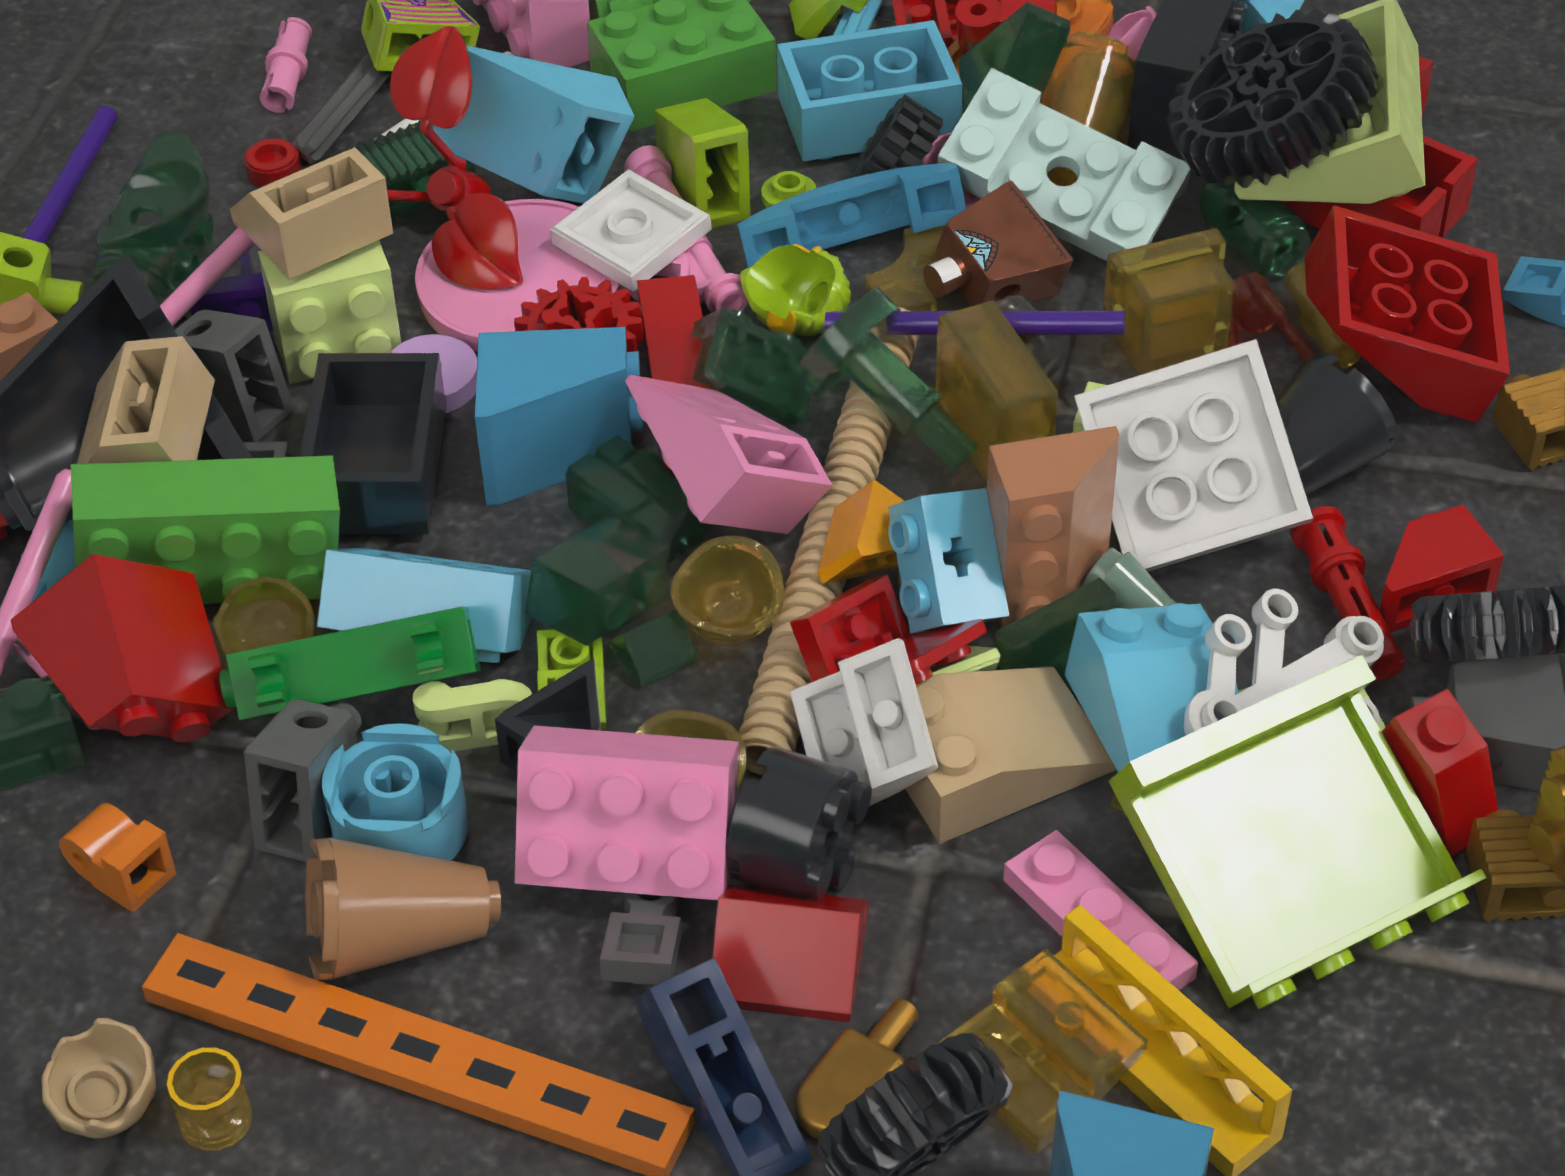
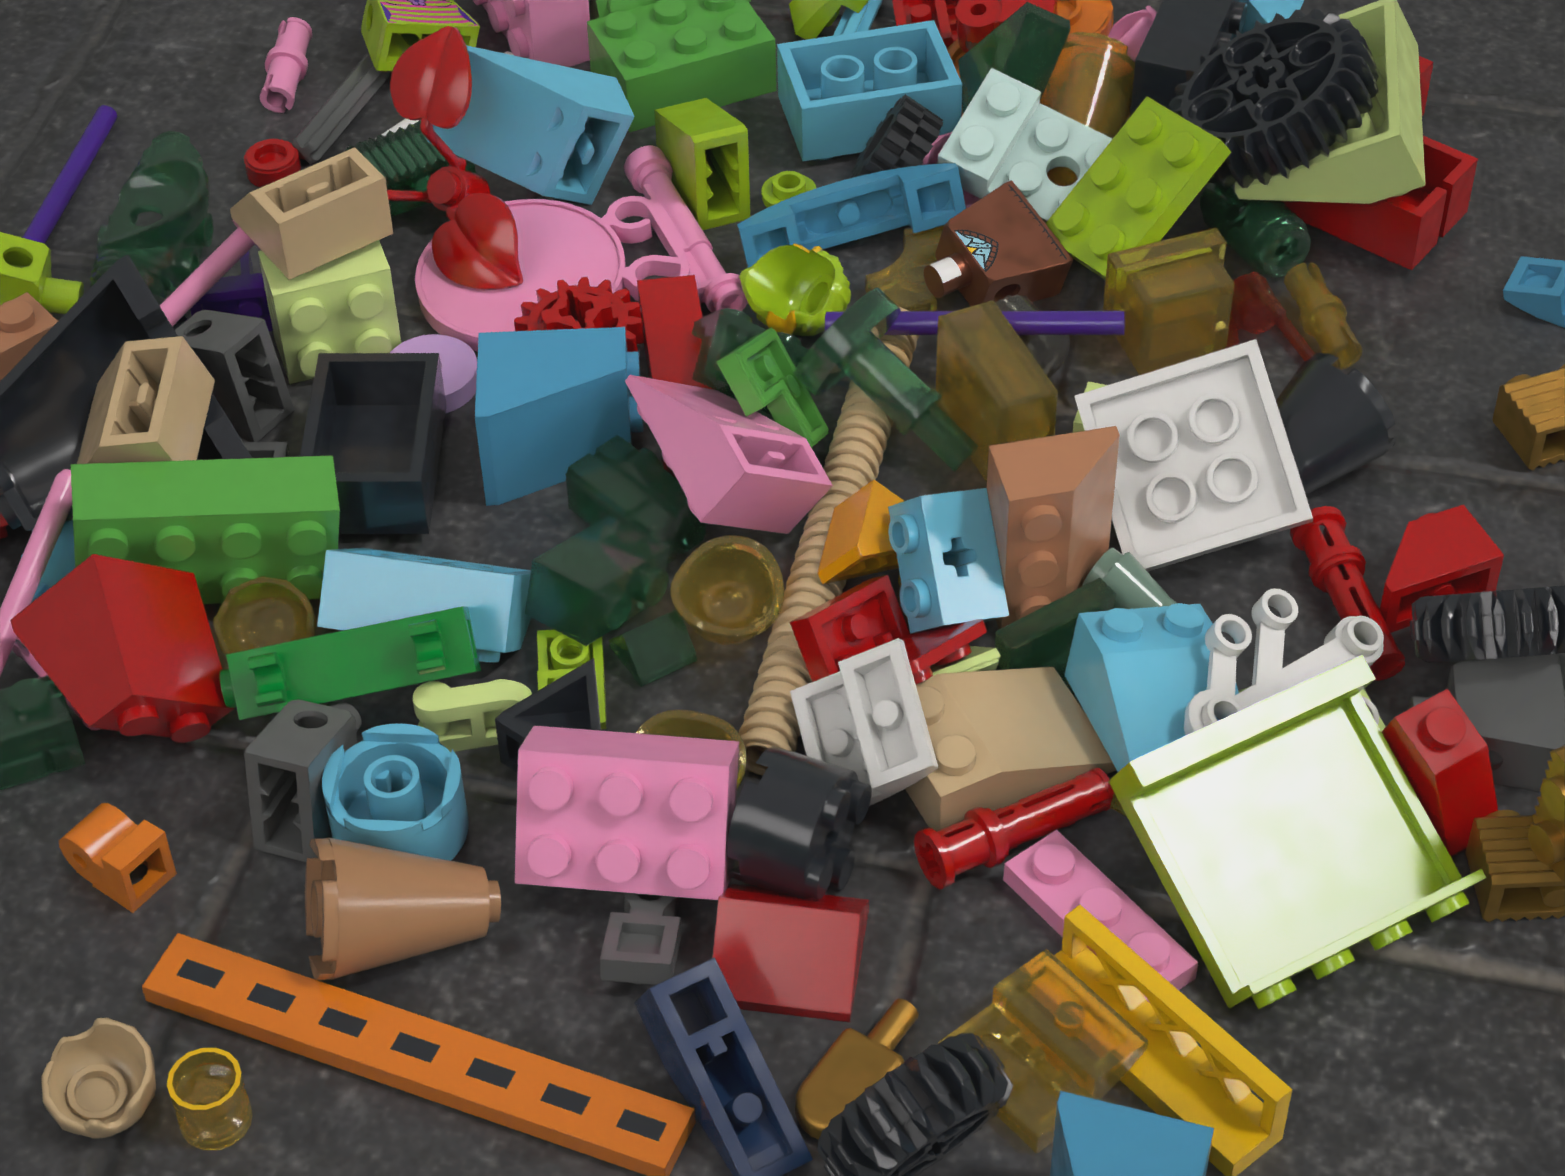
white tile [550,169,712,292] -> none
red slope [1304,206,1510,423] -> none
none -> bright green tile [717,327,829,448]
none -> red pin [914,768,1116,889]
none -> lime plate [1045,96,1231,290]

